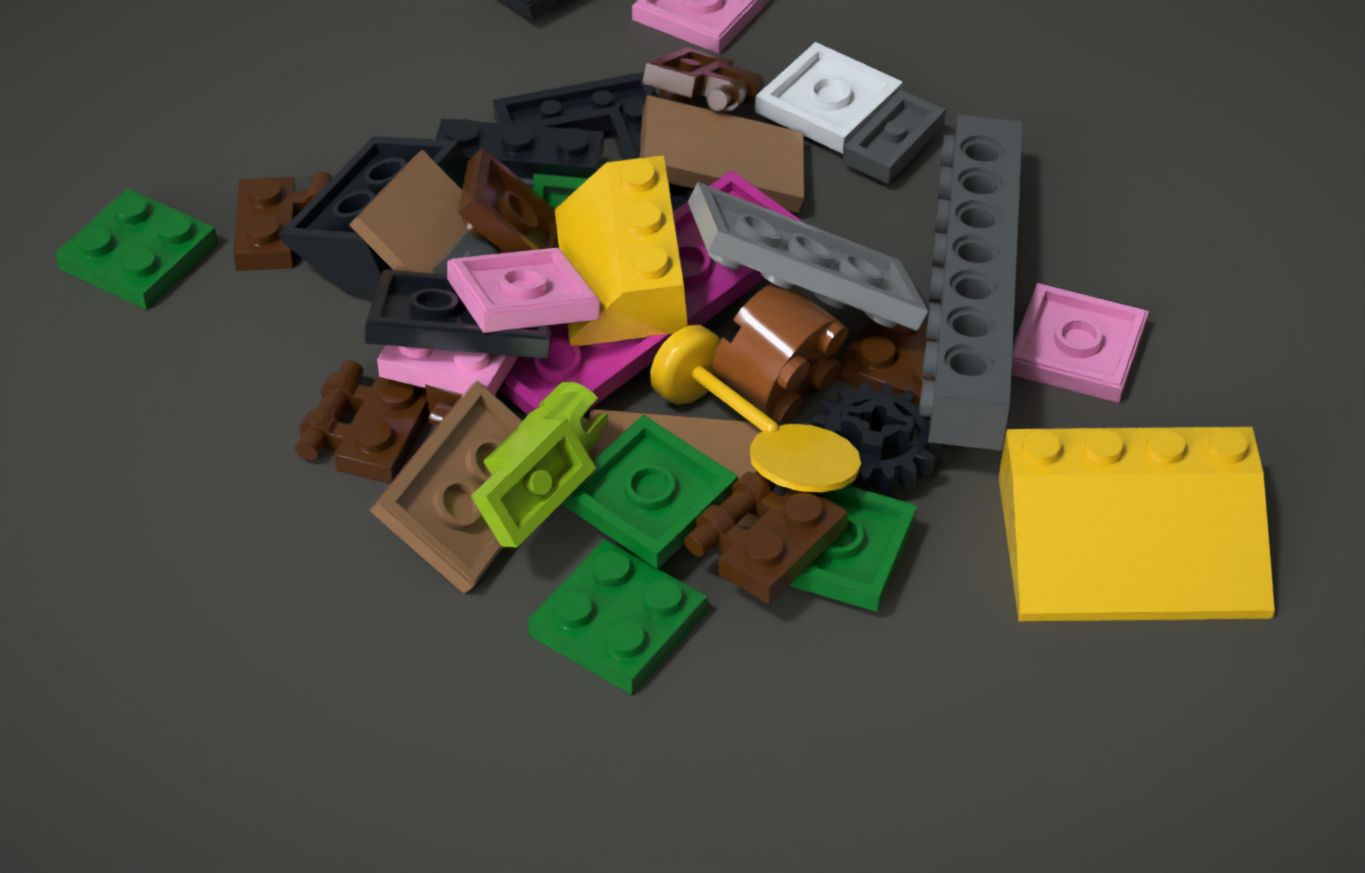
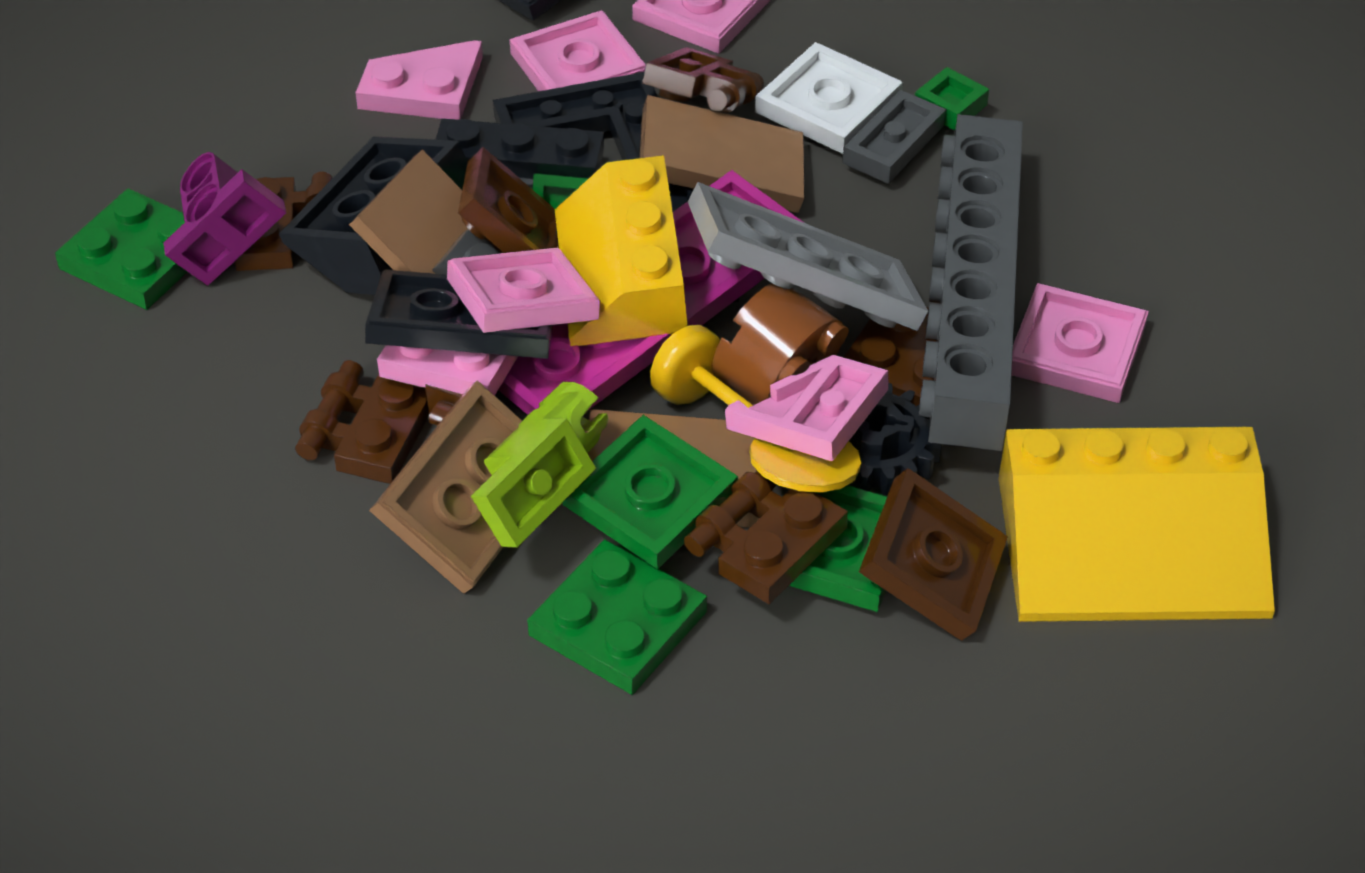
none -> magenta tile [163,152,286,286]
none -> bright pink wing [356,40,483,120]
none -> bright pink tile [510,10,646,91]
none -> bright pink wing [725,355,888,462]
none -> reddish brown plate [859,468,1008,641]
none -> green plate [915,67,989,130]

